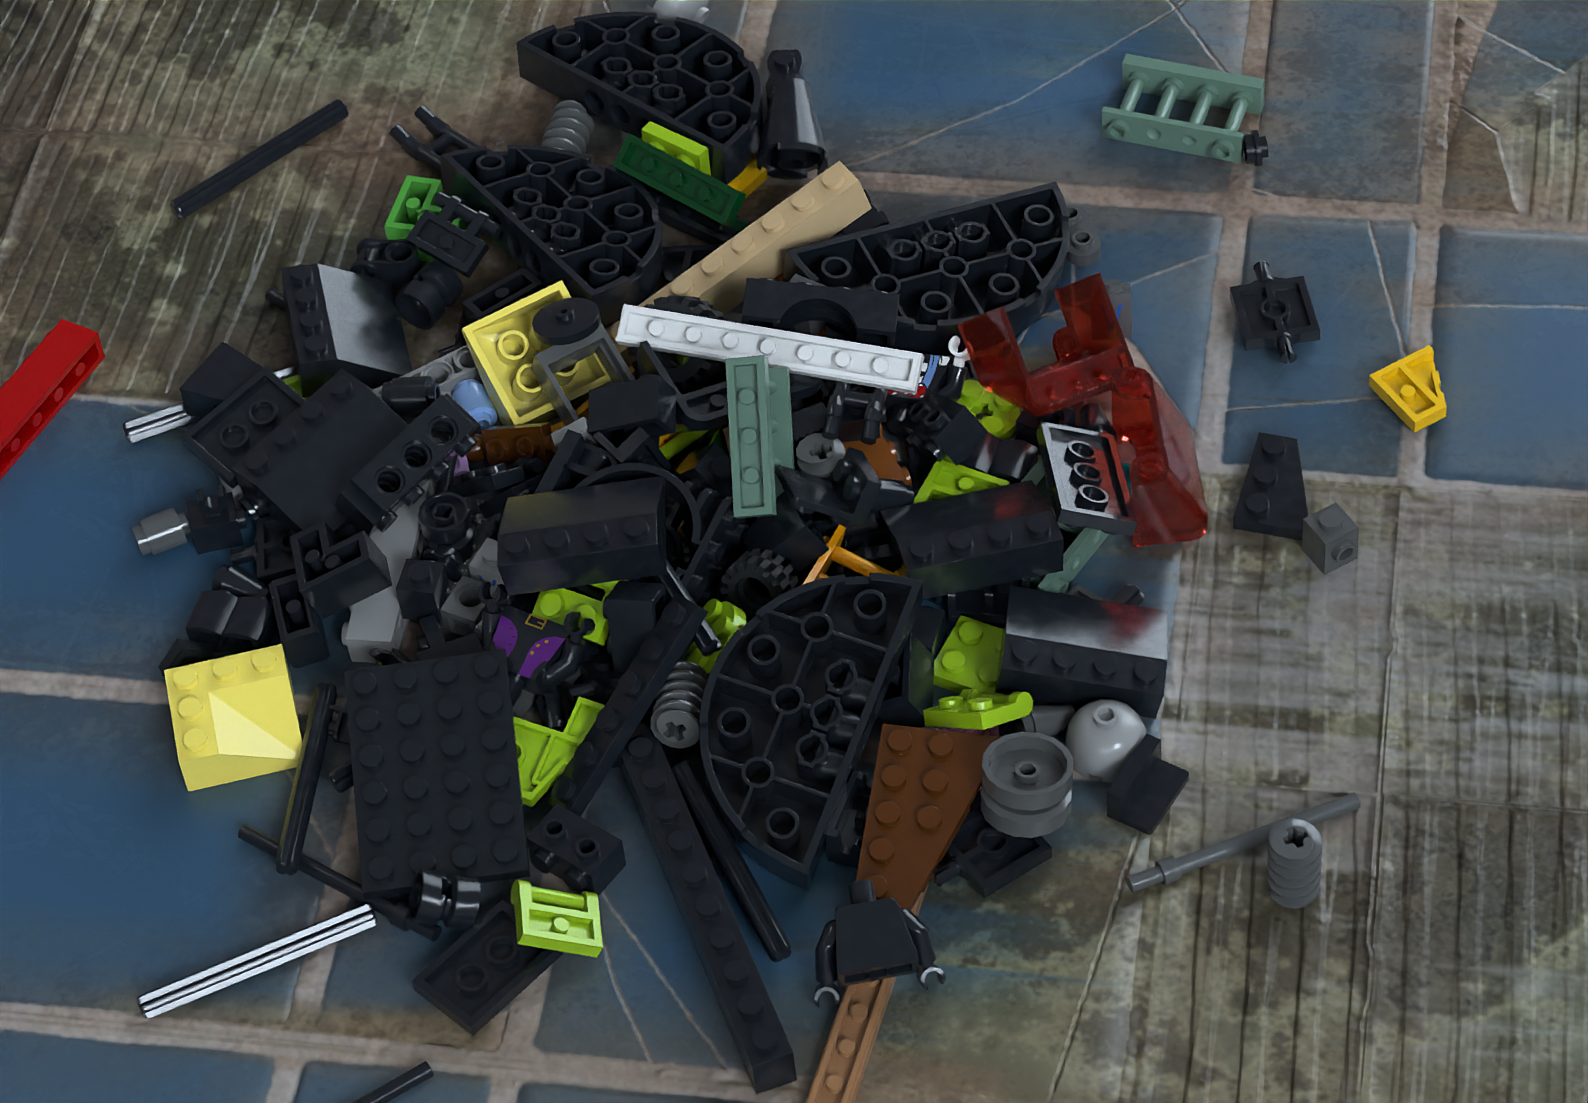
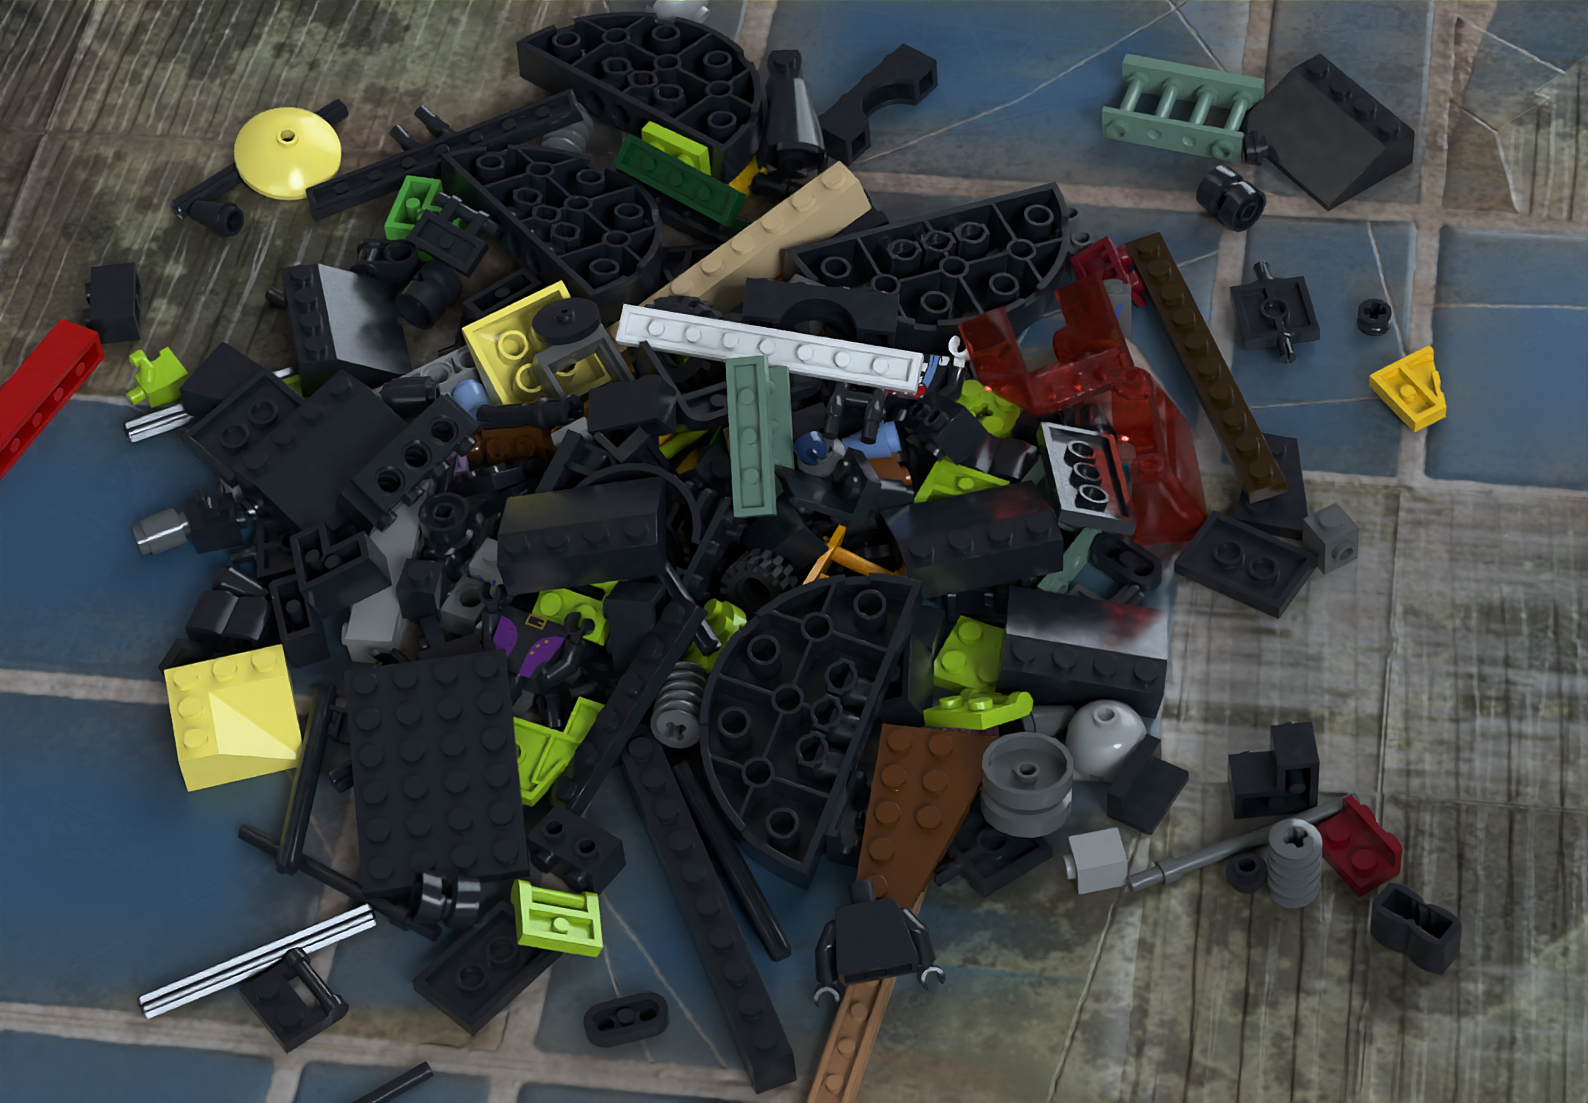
none -> black brick [84,262,142,344]
none -> lime piece [126,347,189,408]
none -> black cone [190,200,244,237]
none -> light yellow dish [234,107,341,200]
none -> black plate [239,948,349,1054]
none -> black tile [305,89,584,221]
none -> black pin [476,394,585,431]
none -> black plate [583,992,670,1048]
none -> black pin [751,172,805,203]
none -> dark blue hinge [793,431,828,466]
none -> black arch [818,43,938,167]
none -> medium blue cone [842,420,901,459]
none -> light grey brick [1062,827,1128,895]
none -> dark red bracket [1070,235,1146,309]
none -> black plate [1092,533,1162,592]
none -> dark brown plate [1125,232,1287,504]
none -> black plate [1174,510,1318,619]
none -> black wheel [1196,165,1266,232]
none -> black plate [1226,853,1268,894]
none -> black brick [1227,722,1320,819]
none -> black slope [1238,53,1415,211]
none -> dark red bracket [1315,794,1403,898]
none -> black bush [1357,299,1392,336]
none -> black brick [1370,883,1462,975]

